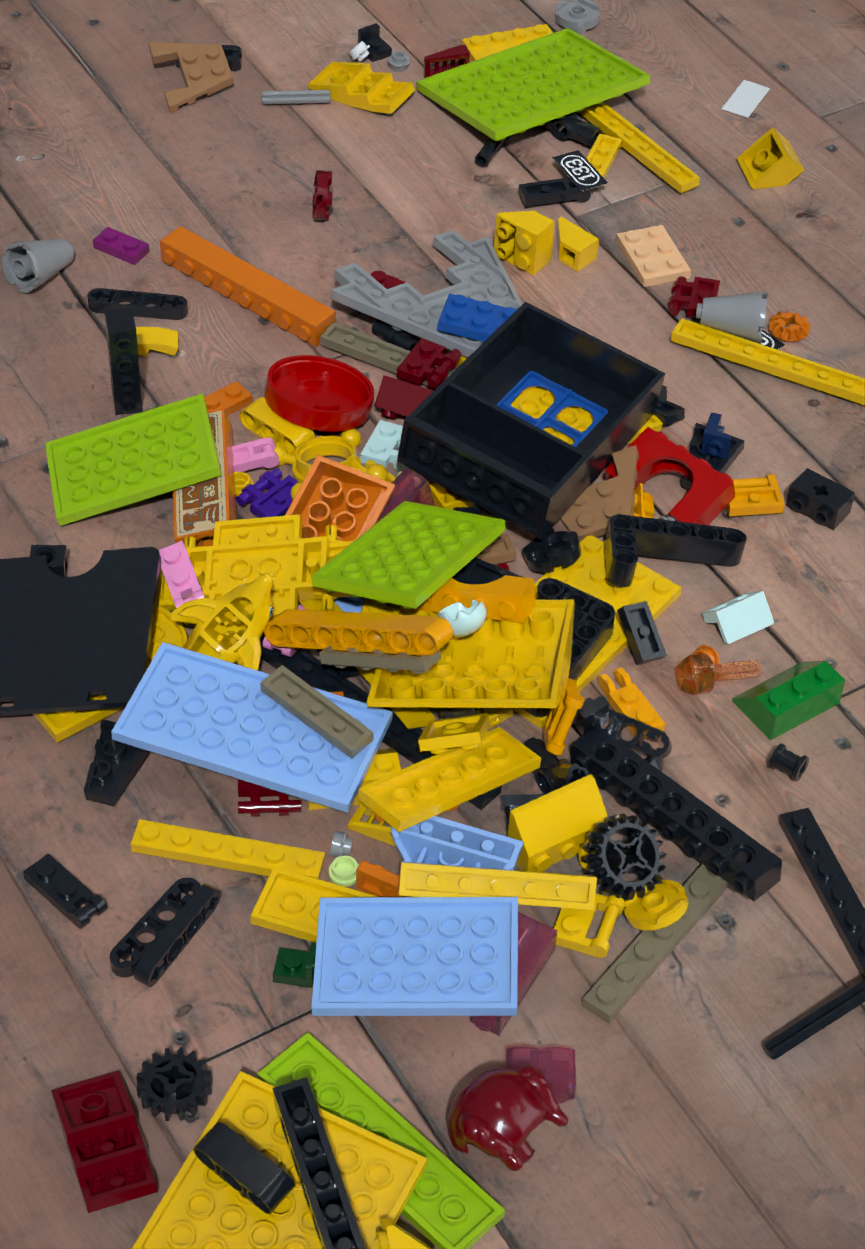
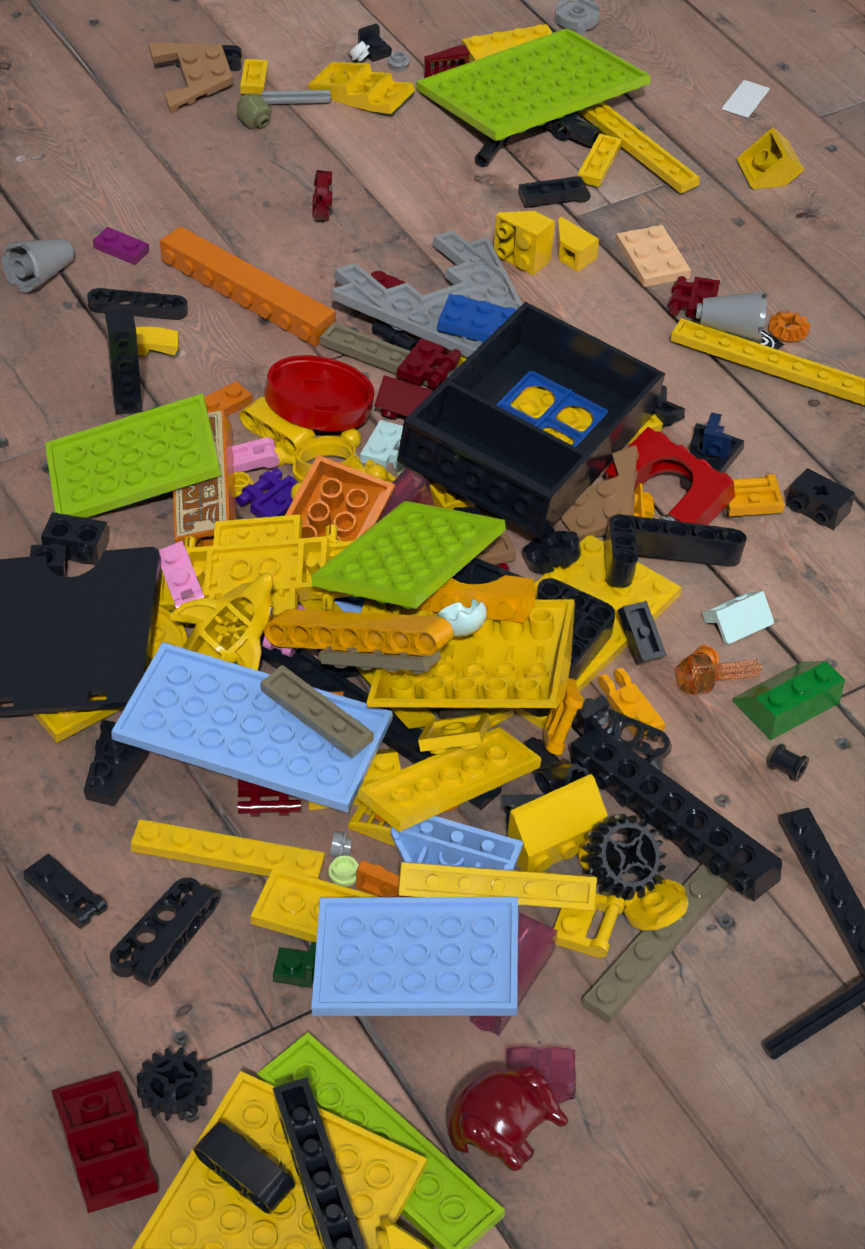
black sticker [552,150,608,191] -> none
none -> black brick [41,512,109,565]
none -> olive head [237,94,272,129]
none -> yellow plate [240,59,268,95]

